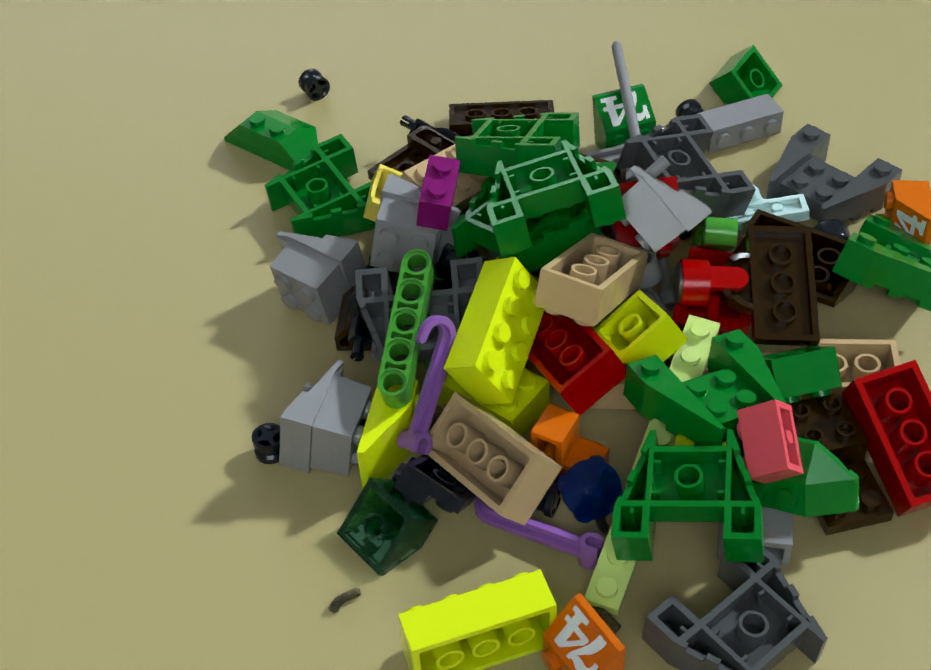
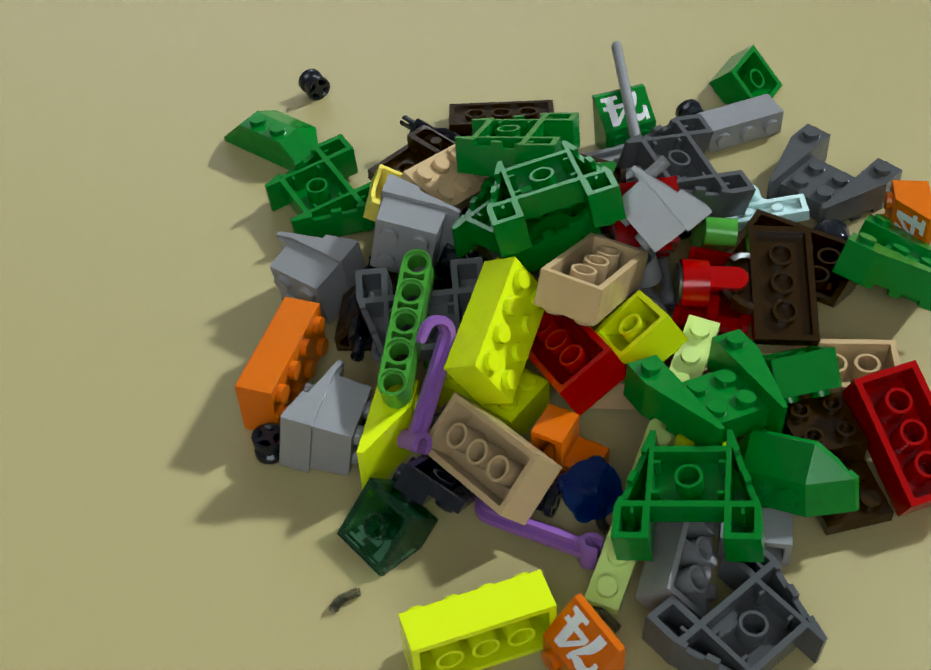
magenta brick [416,155,460,231] -> none
coral brick [736,399,804,484] -> none
none -> orange brick [235,297,329,430]
none -> light grey wedge [635,522,718,620]

